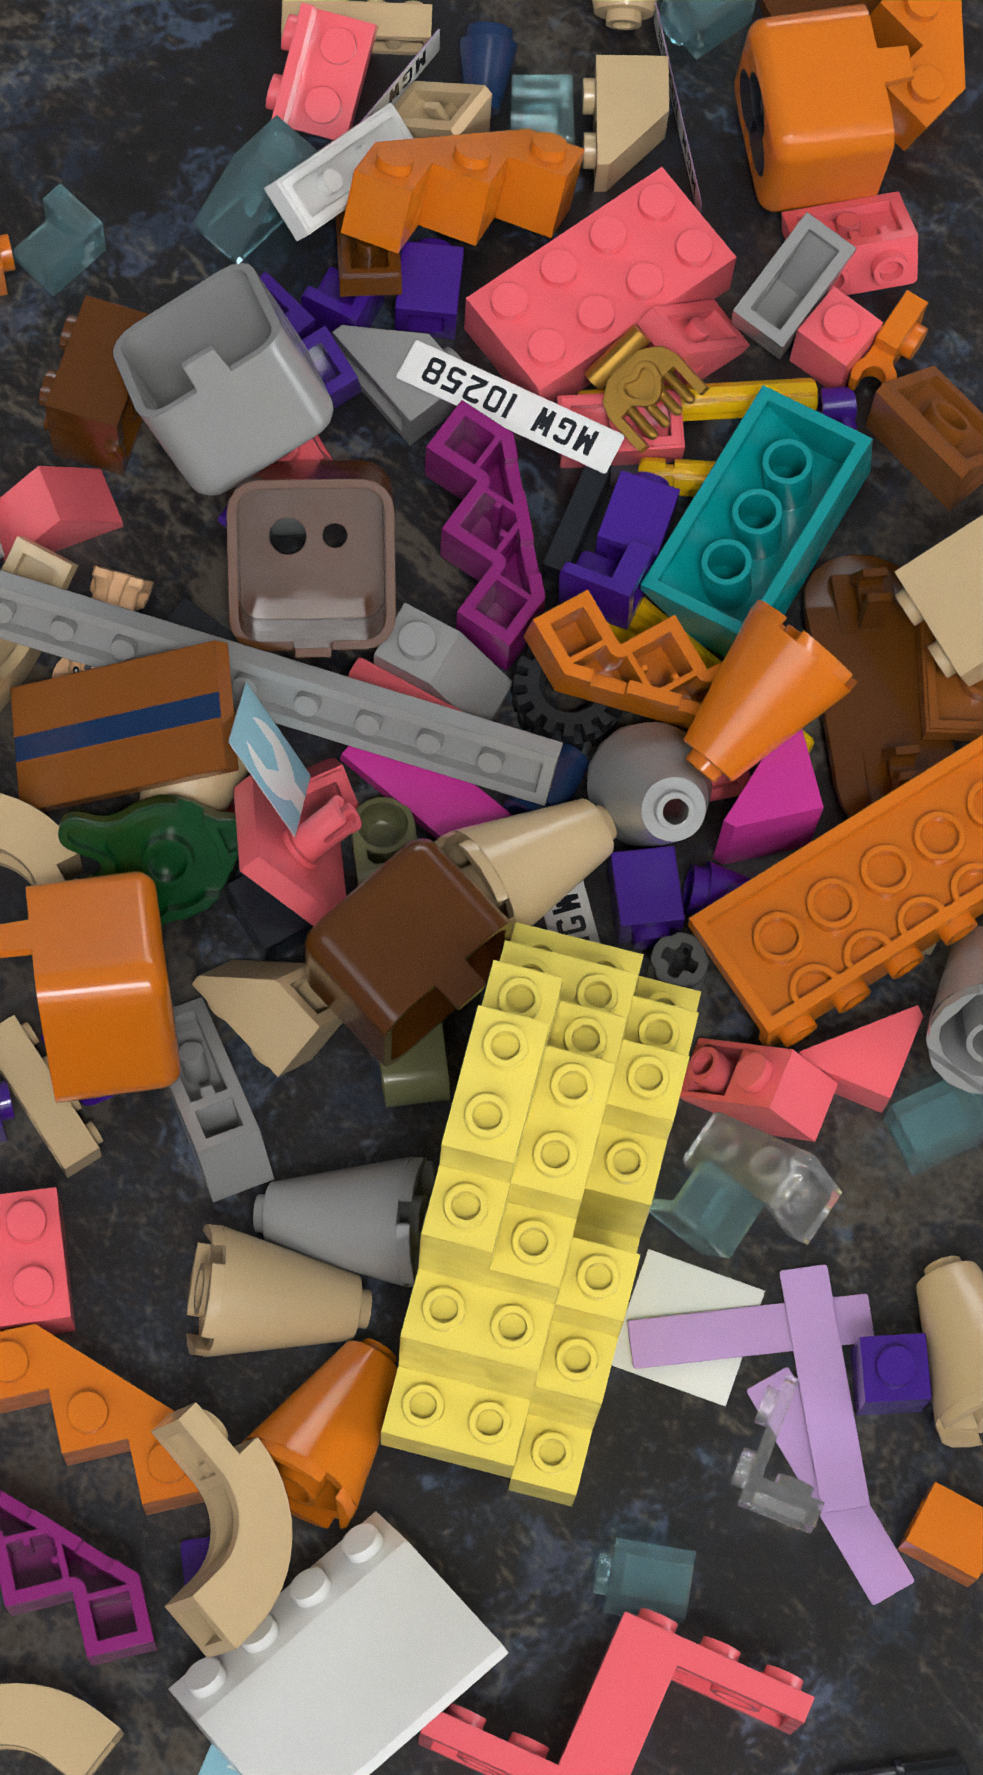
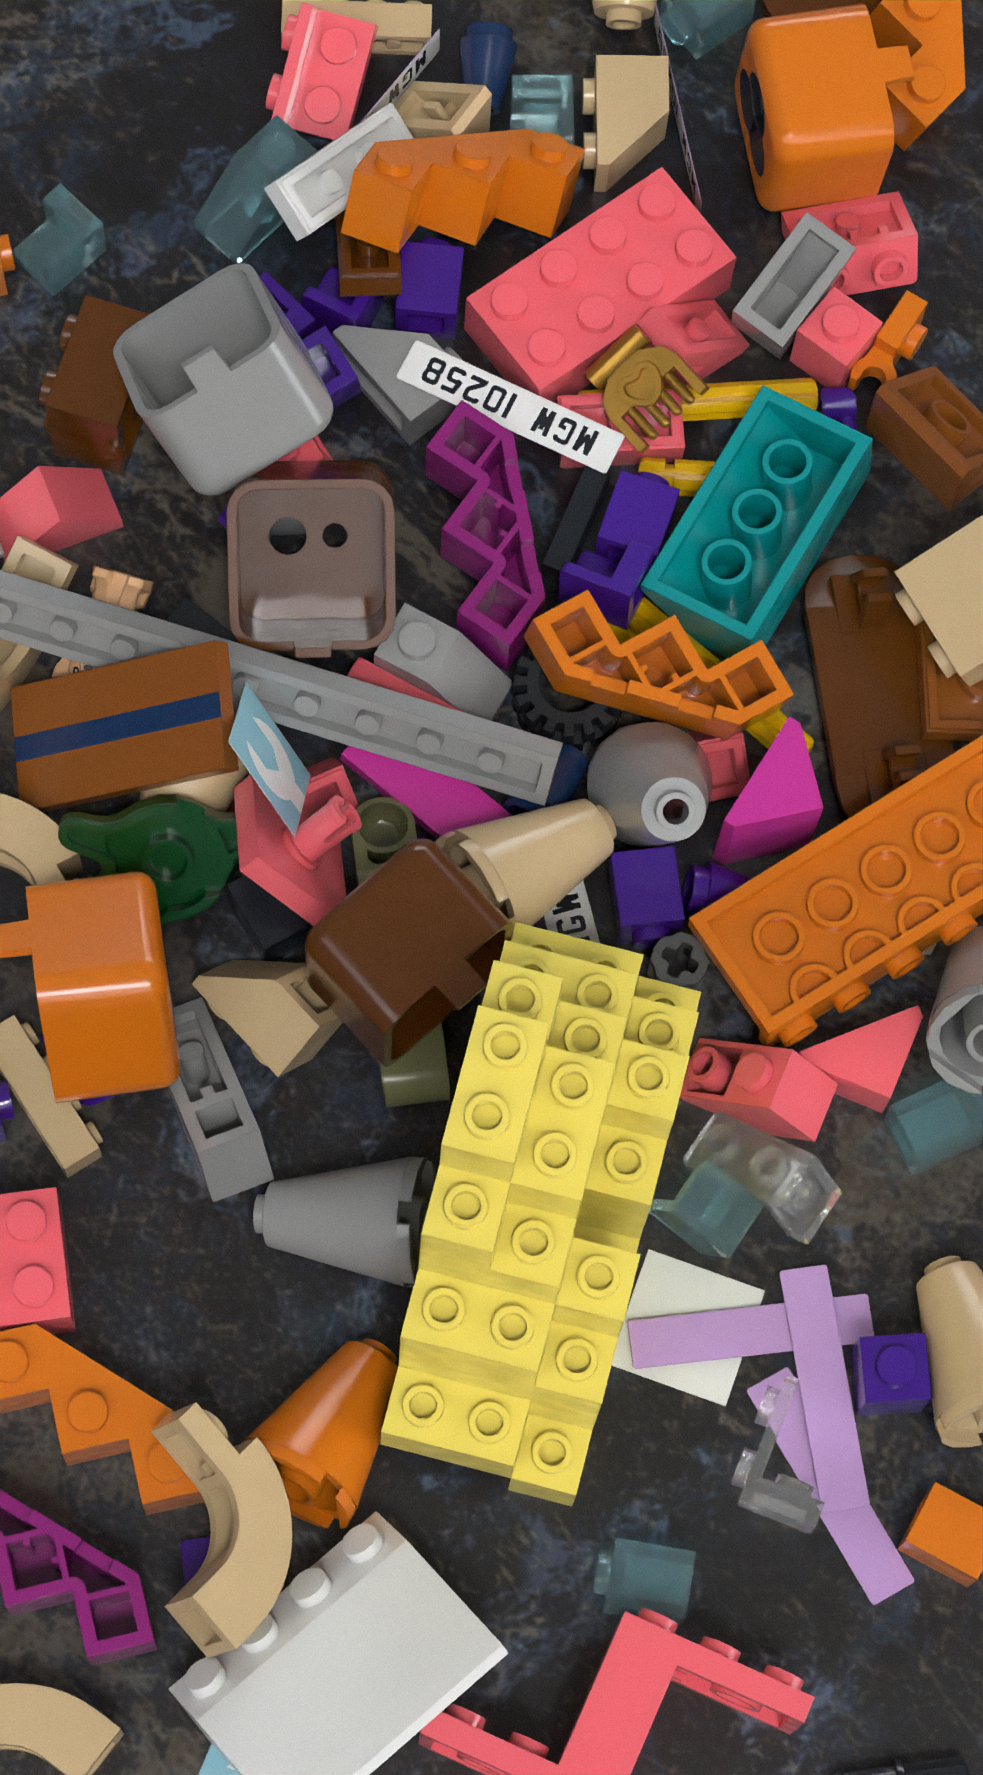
tan cone [186,1224,372,1357] -> none
orange cone [683,599,858,783] -> none

